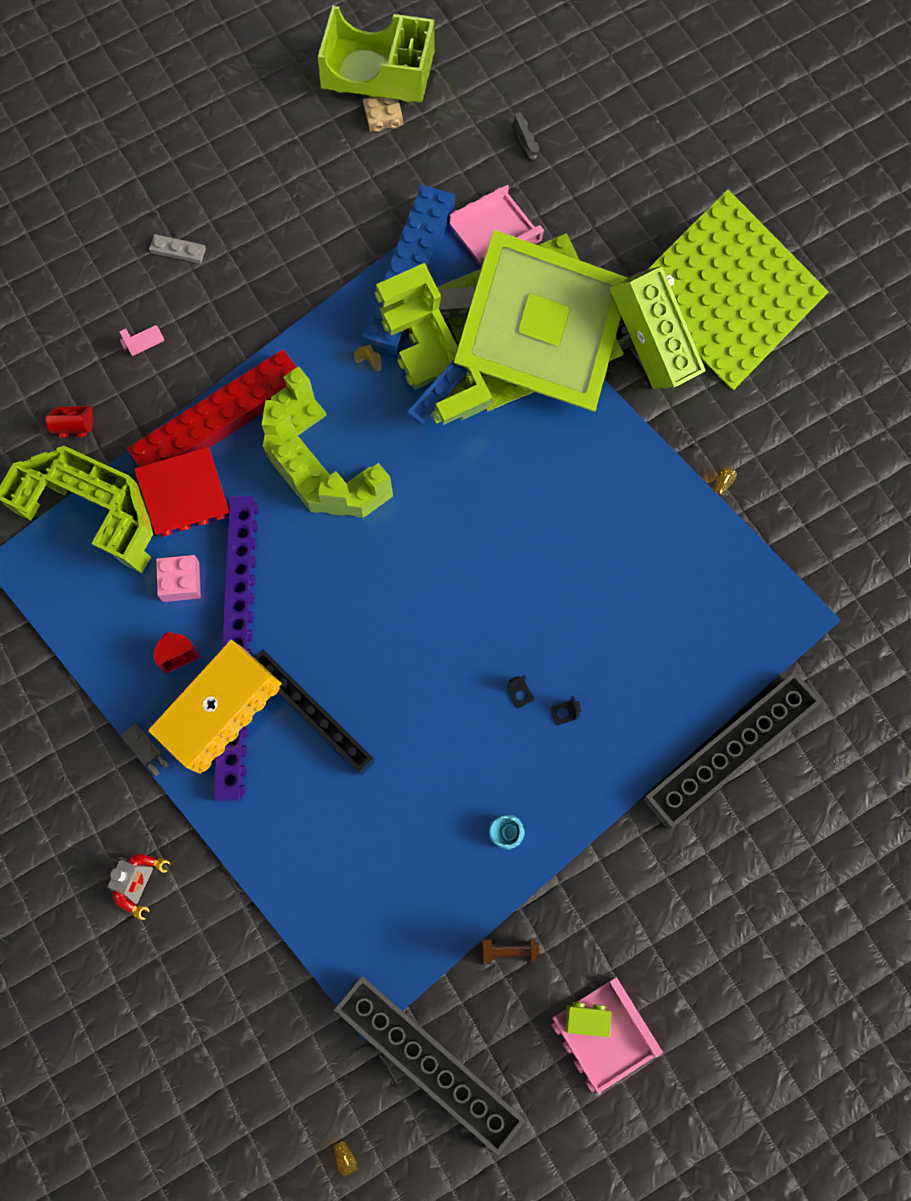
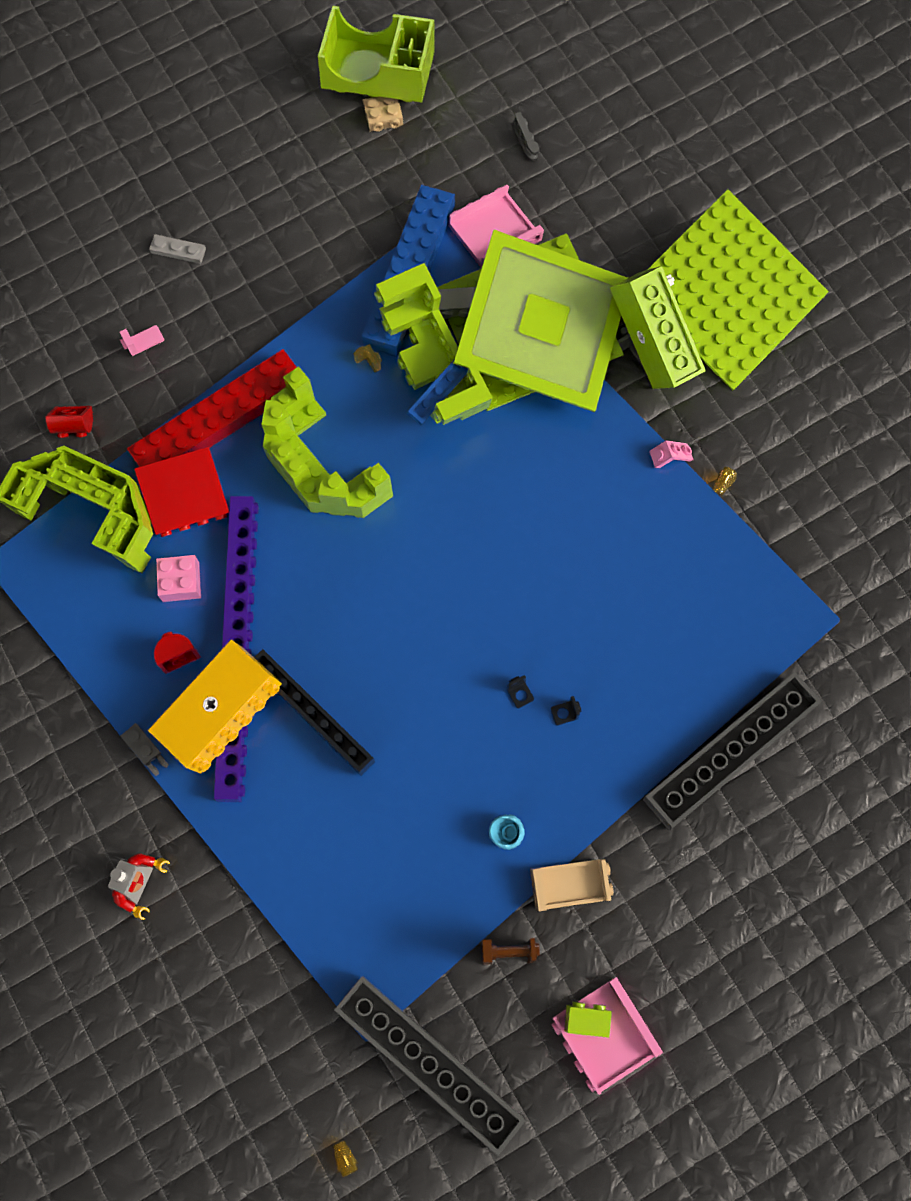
none -> tan panel [530,859,613,911]
none -> bright pink bracket [649,441,693,468]

